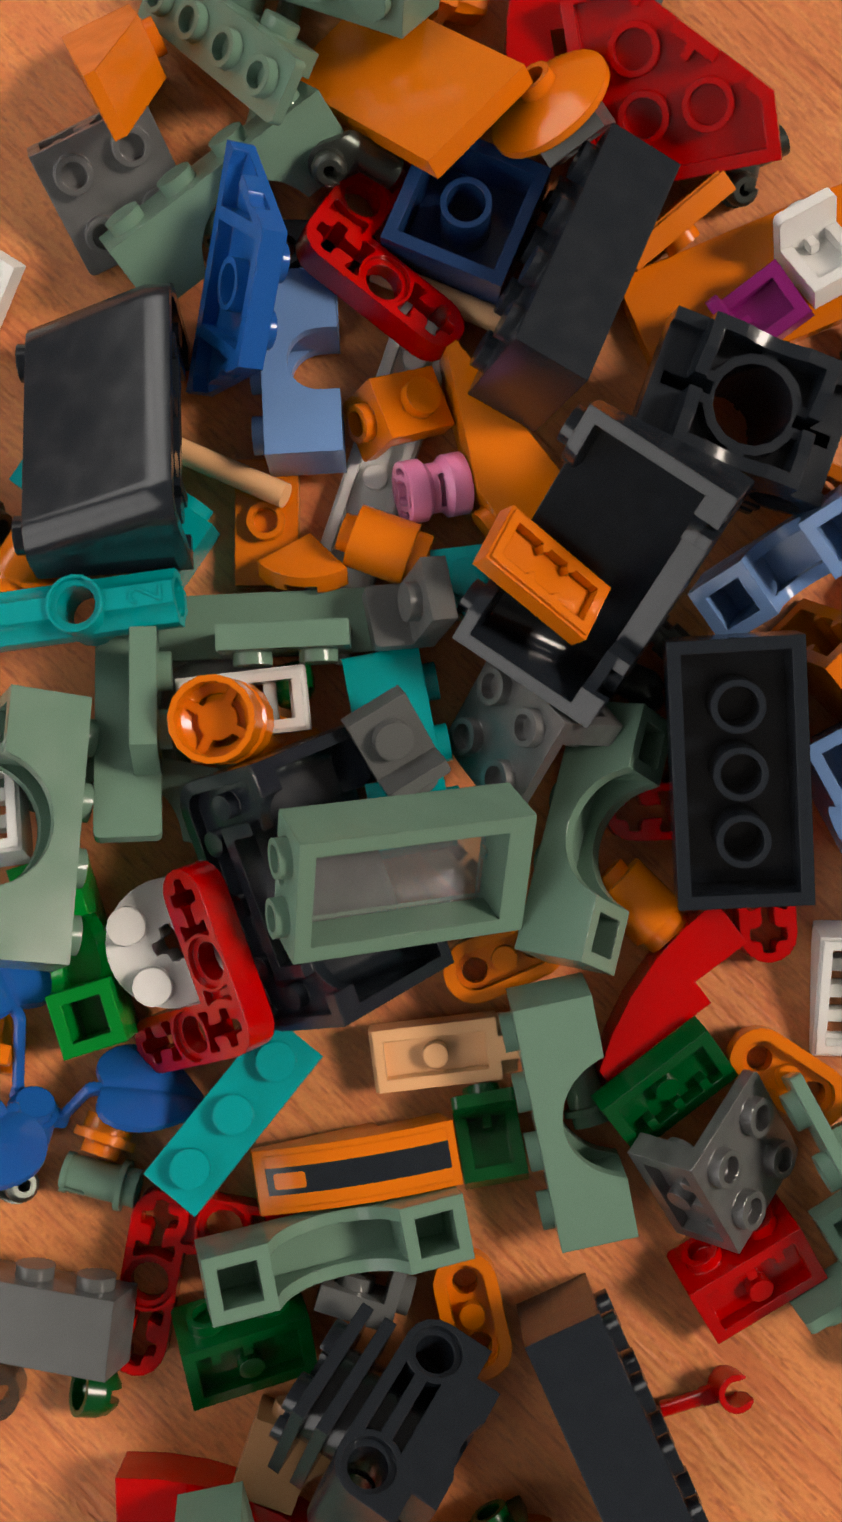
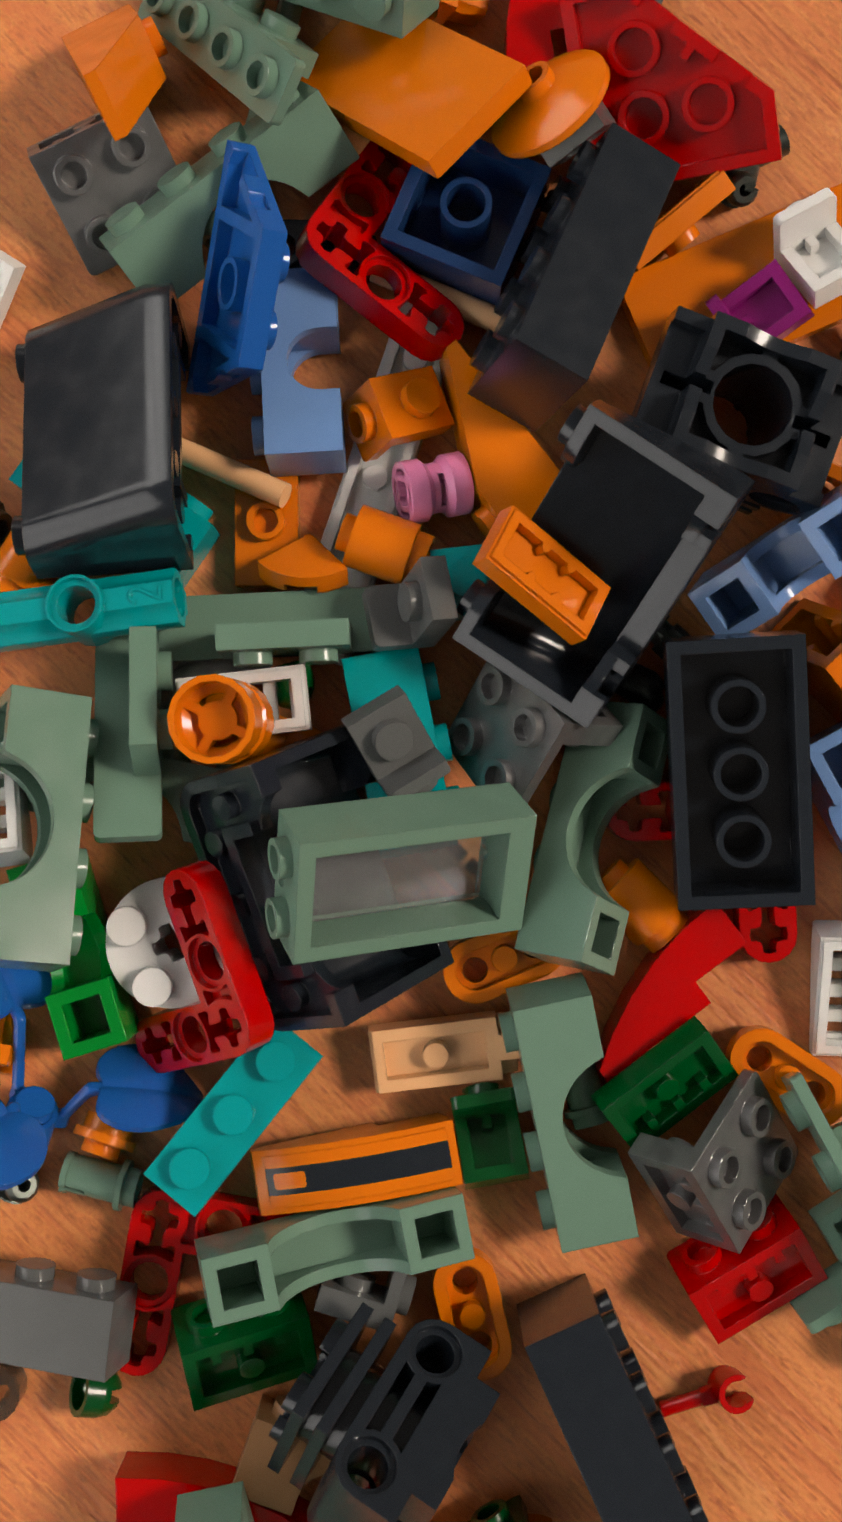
pearl dark grey arm [308,130,404,190] -> none

